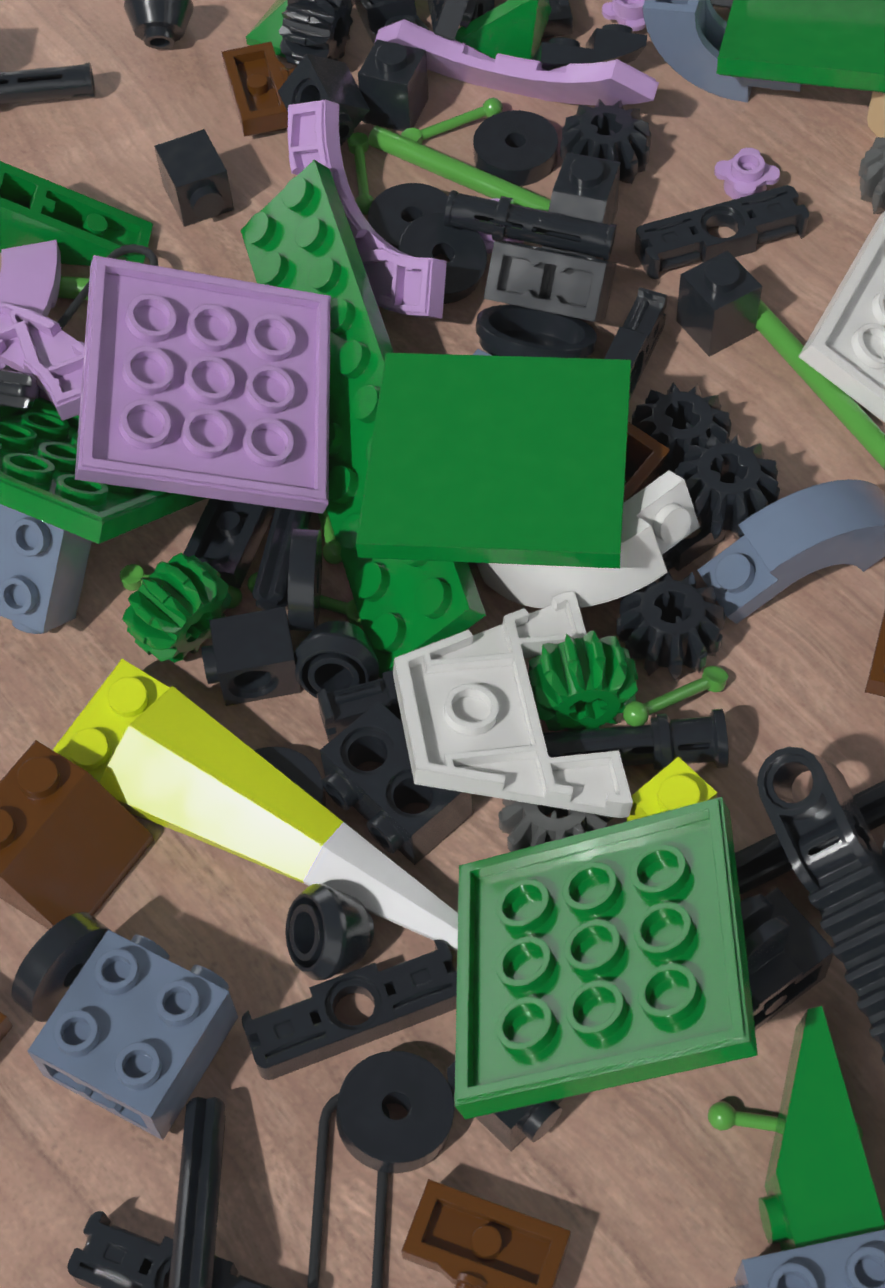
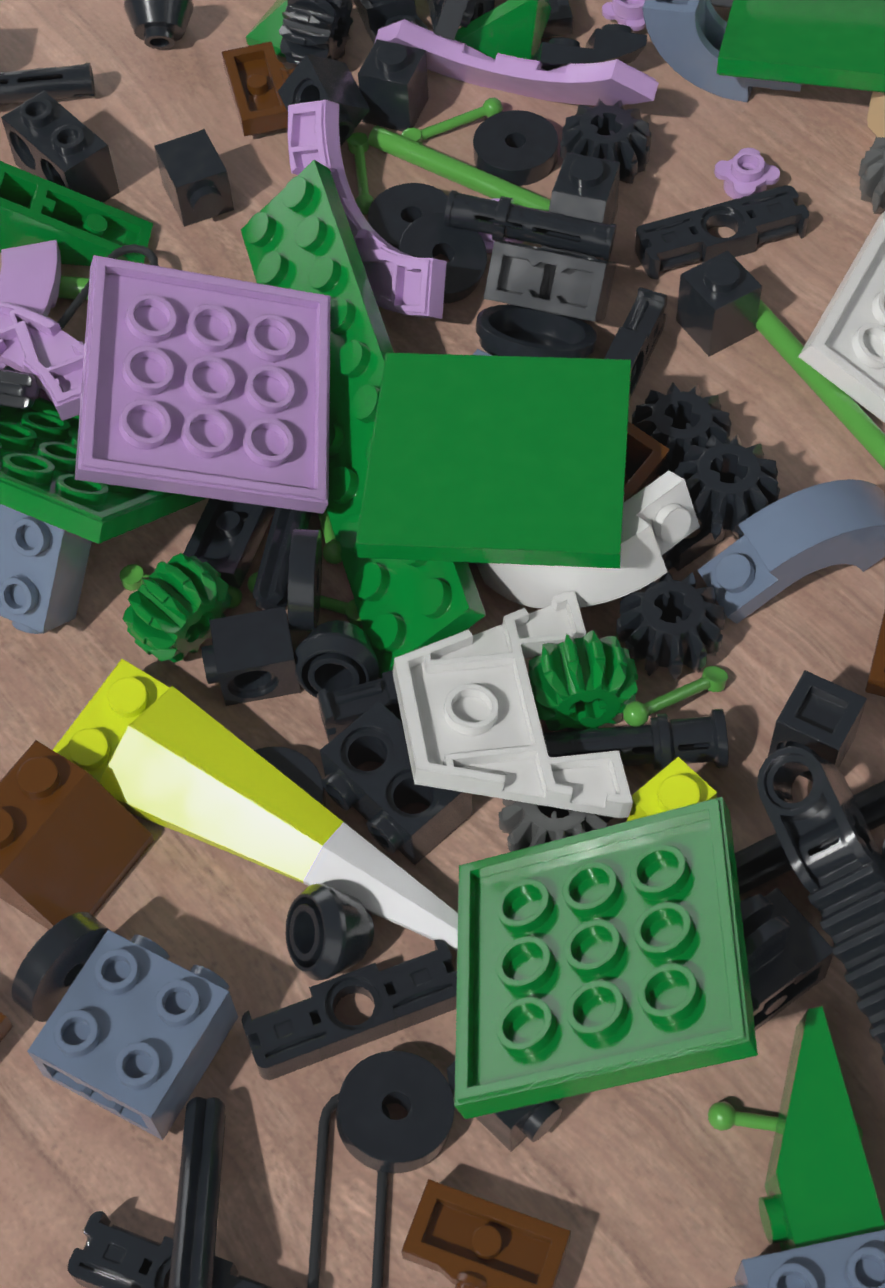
none -> black brick [1,91,120,203]
none -> black brick [768,670,867,781]

